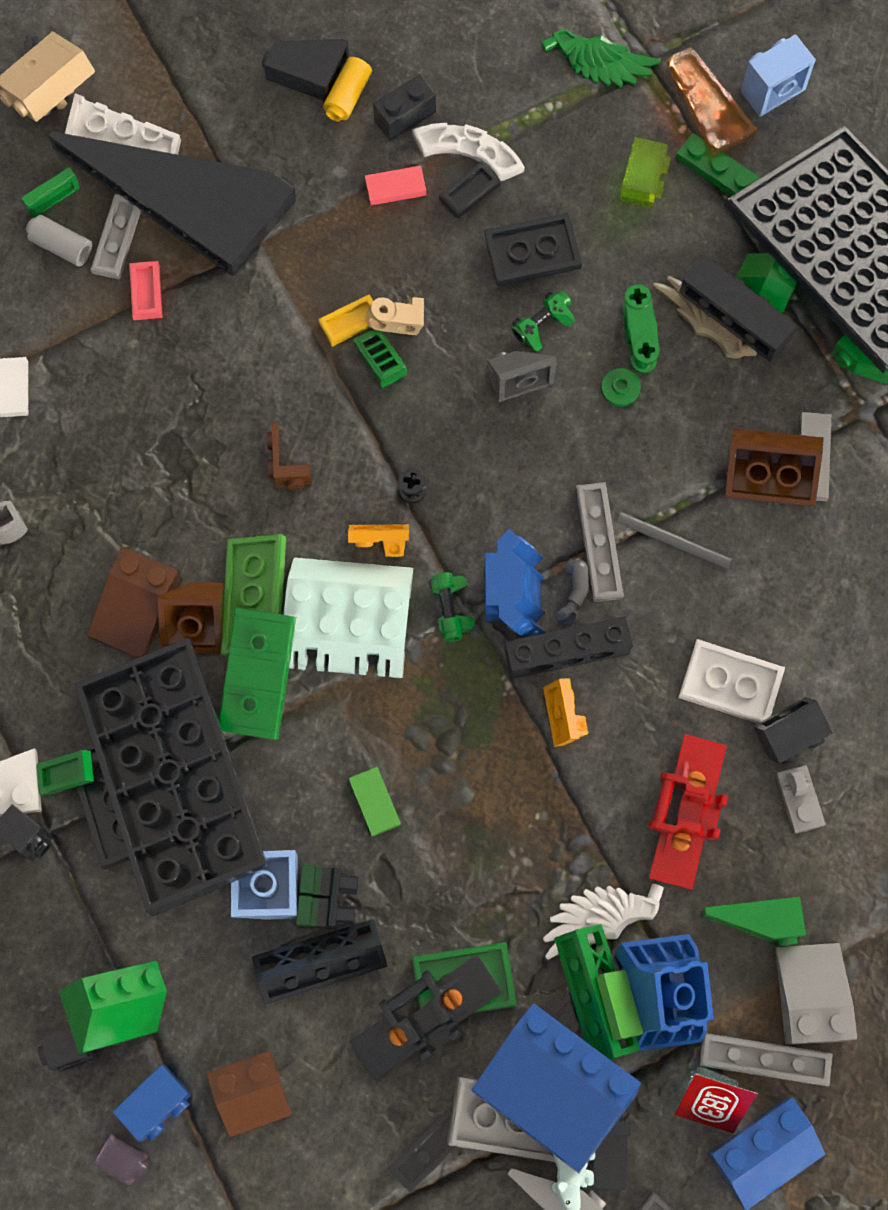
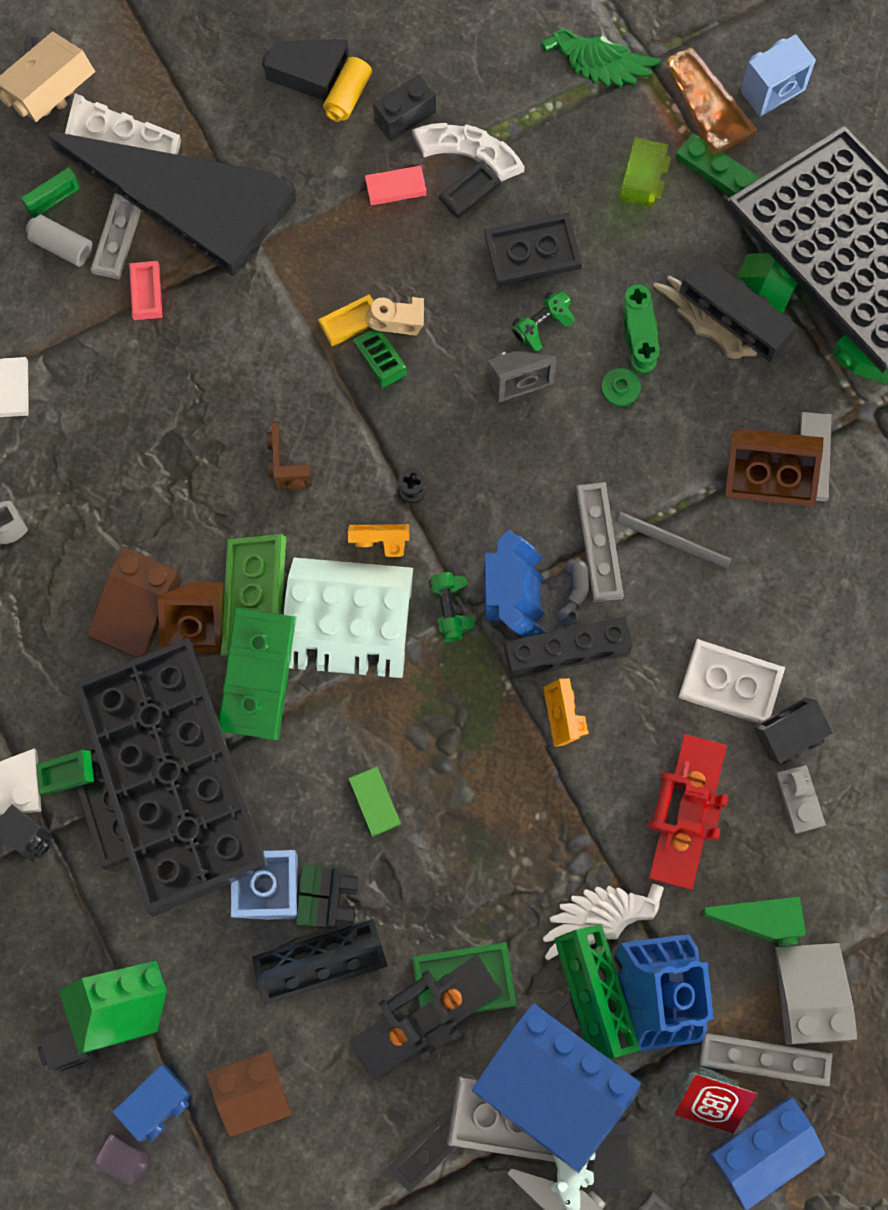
bright green tile [596,970,644,1041] -> none

